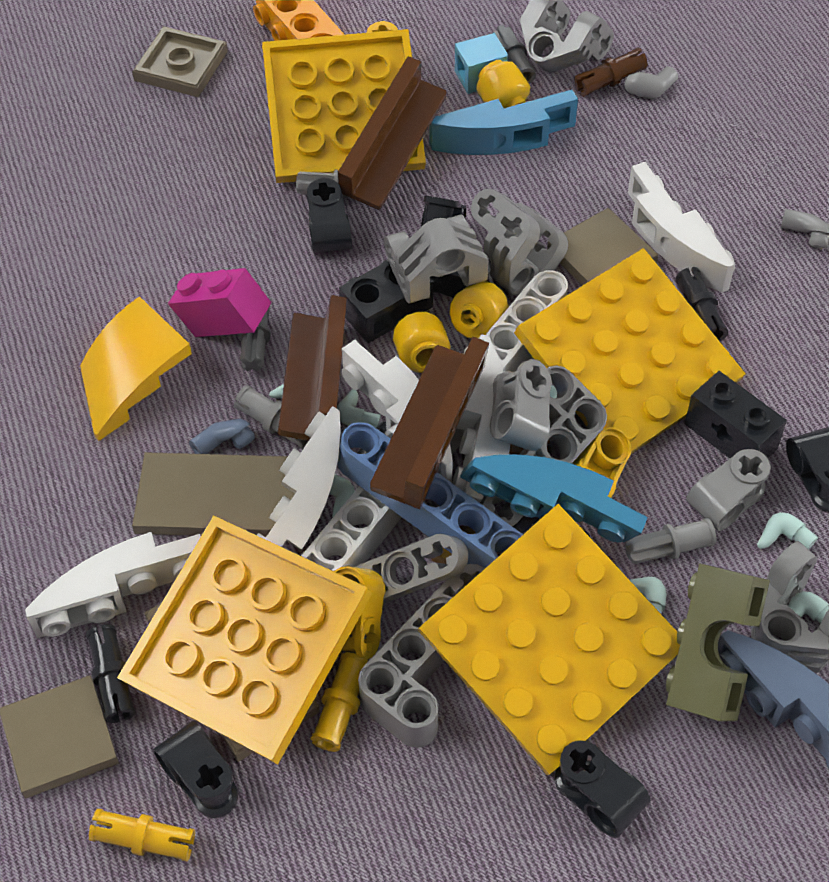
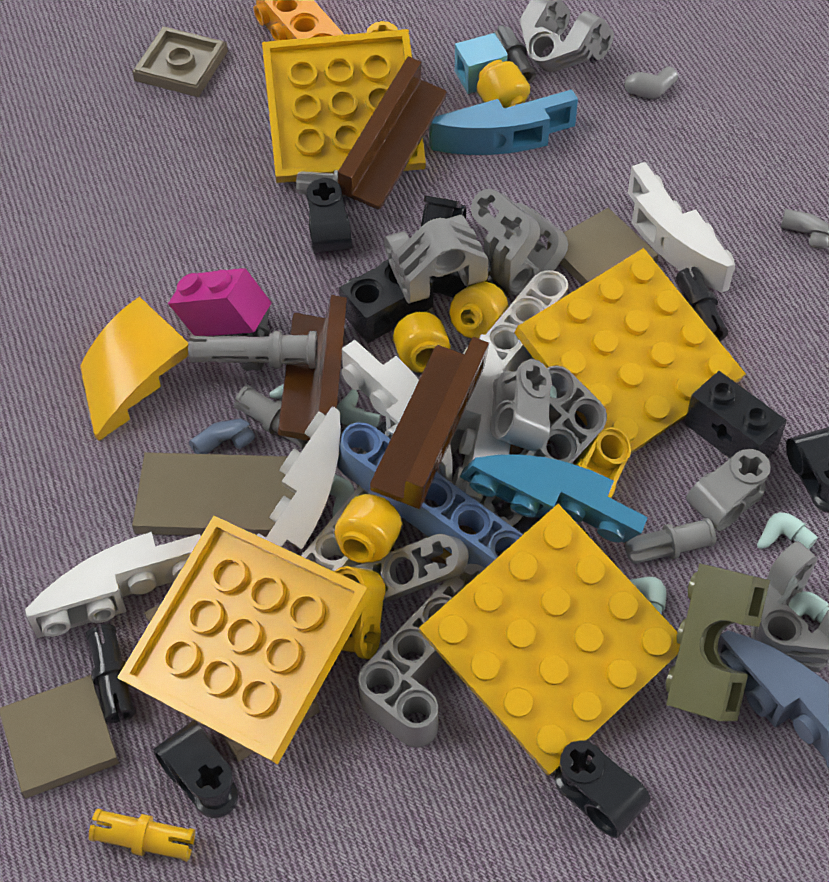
yellow pin [310,652,368,752] -> none
reddish brown pin [574,47,648,97] -> none
none -> light grey pin [188,331,318,369]
none -> yellow head [334,494,402,563]

